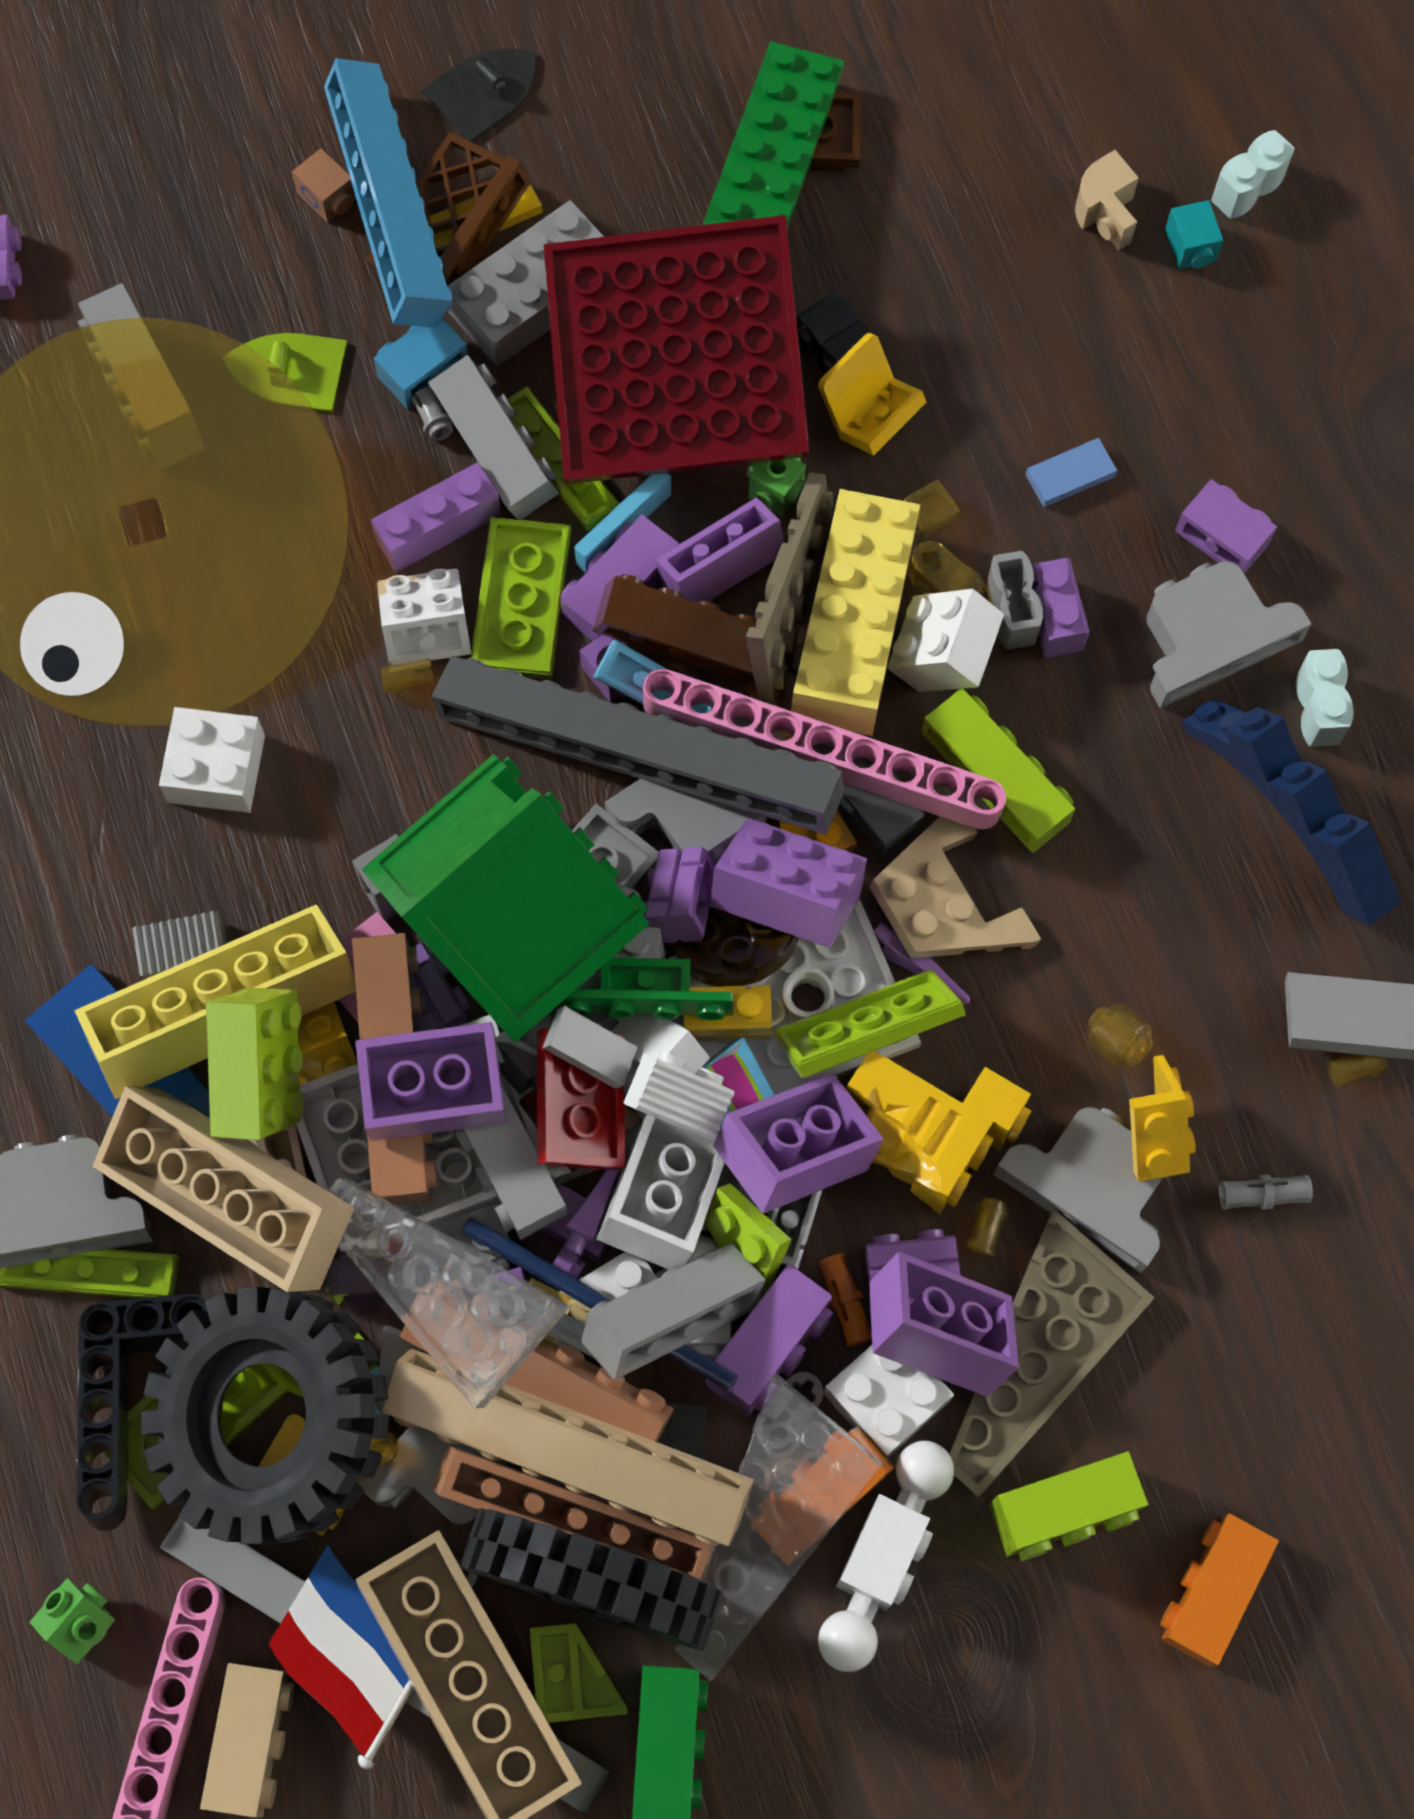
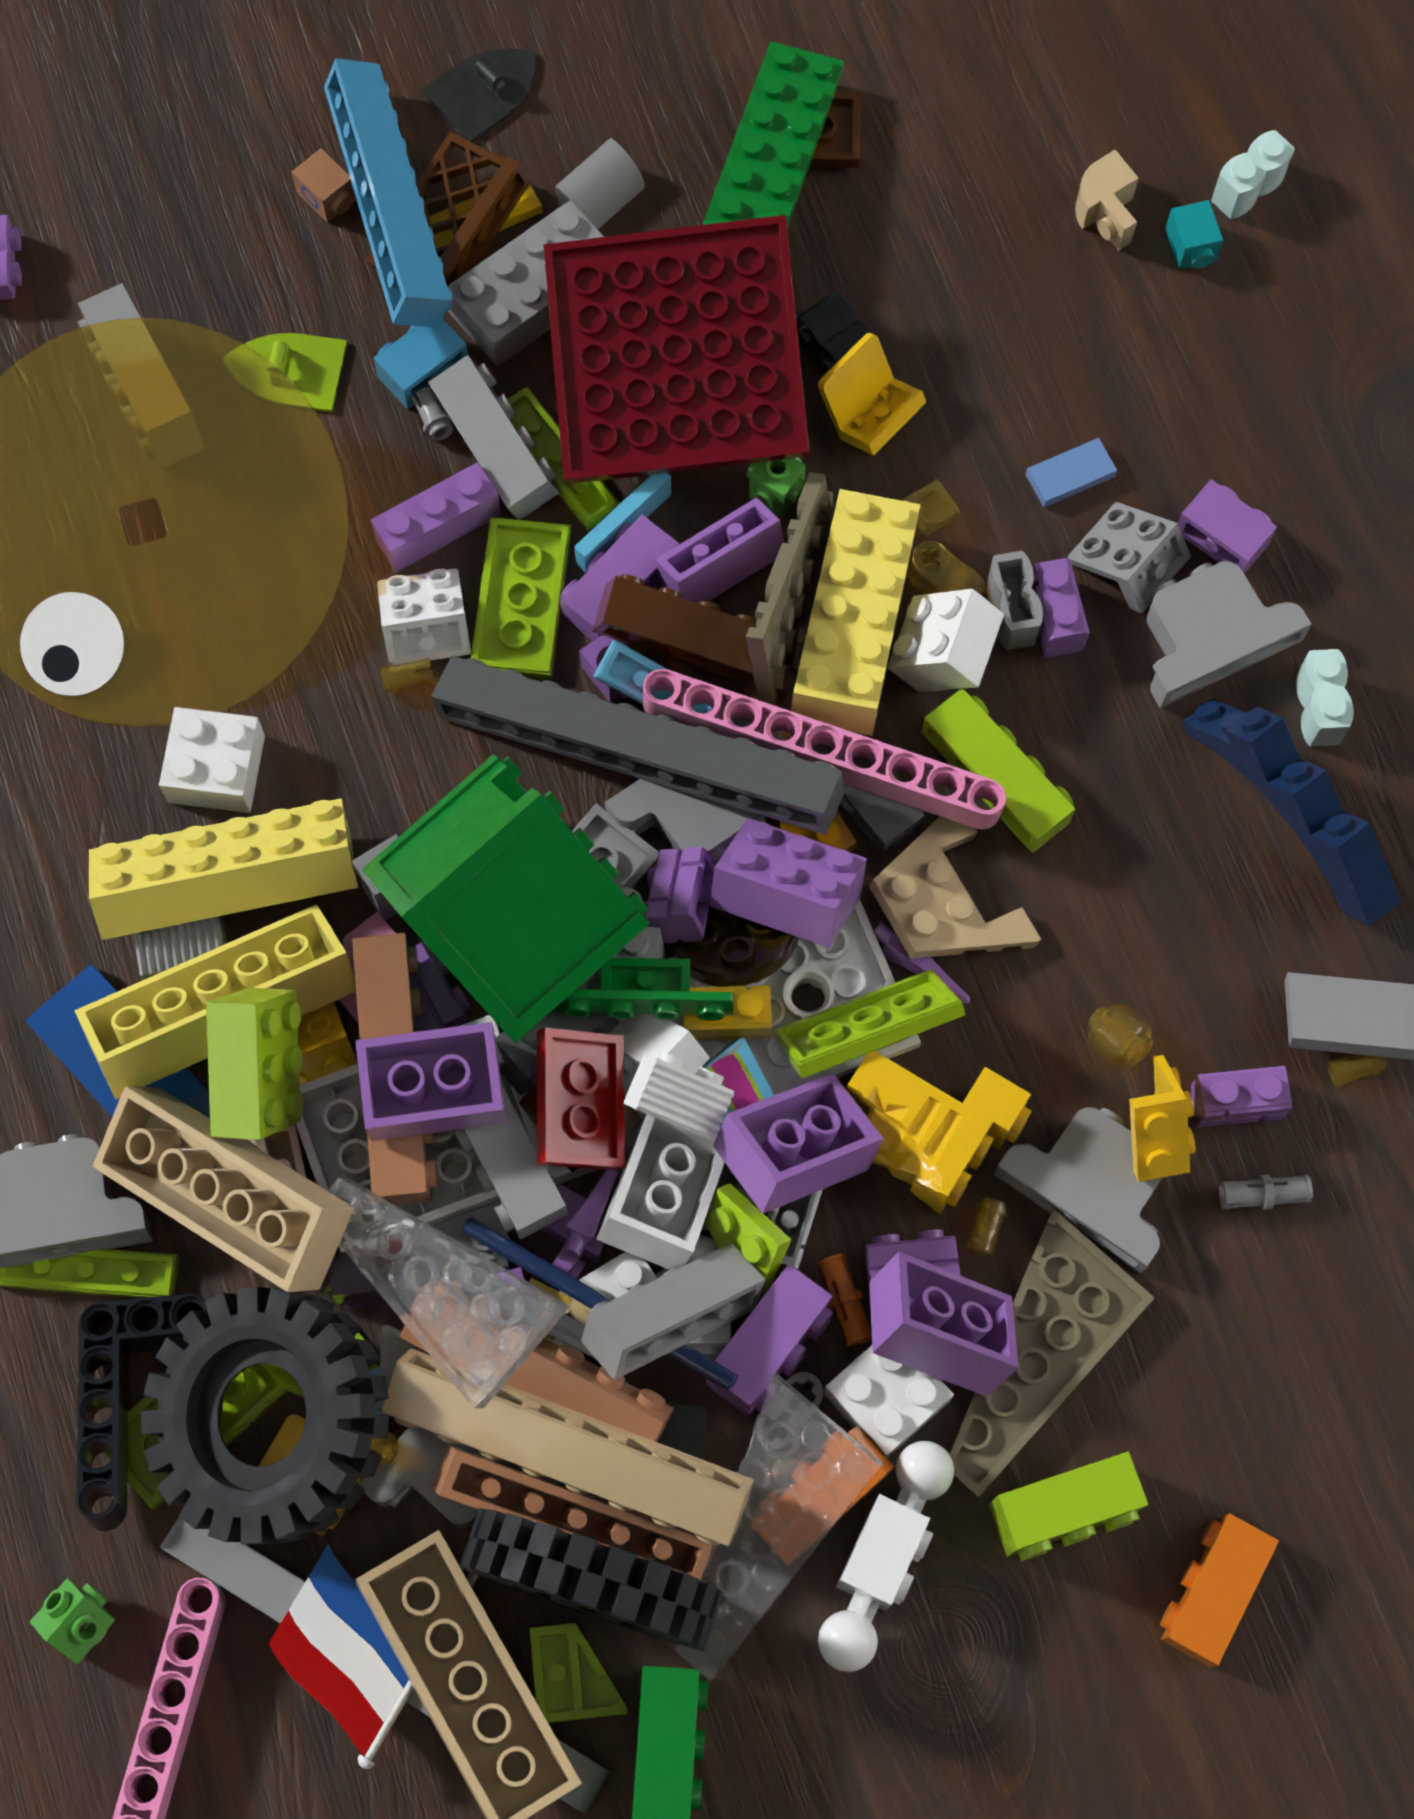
tan brick [200,1663,294,1818] -> none
light grey tile [542,1006,638,1089] -> none
none -> light yellow brick [89,798,358,940]
none -> light grey brick [555,138,645,229]
none -> light grey bracket [1068,502,1191,613]
none -> medium lavender brick [1190,1066,1292,1128]

